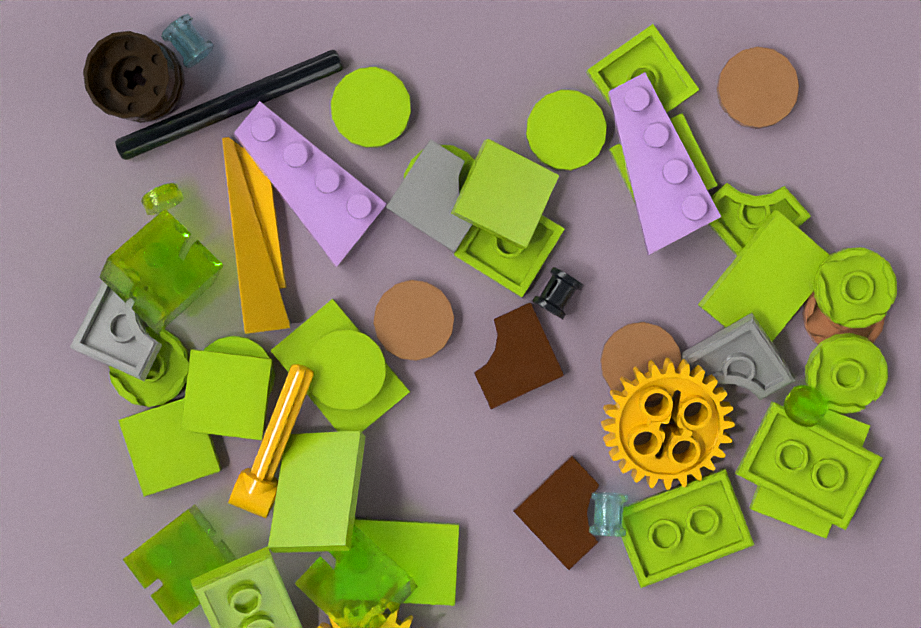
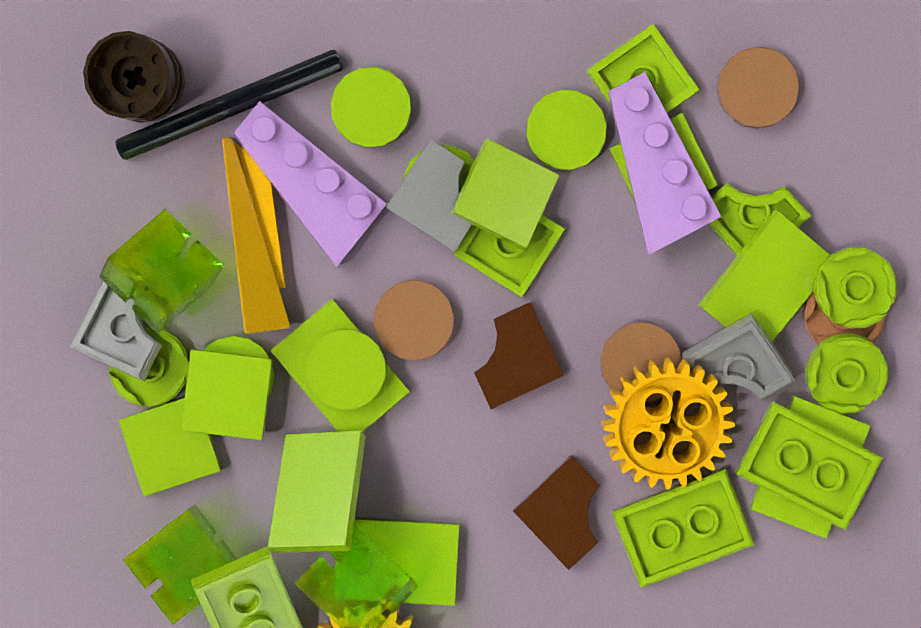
clear neon green tile [141,183,184,215] -> none
clear light blue bush [161,14,215,68] -> none
yellow axle [228,364,314,519] -> none
black bush [533,267,584,320] -> none
clear light blue bush [589,492,628,537] -> none
clear neon green tile [783,385,827,427] -> none

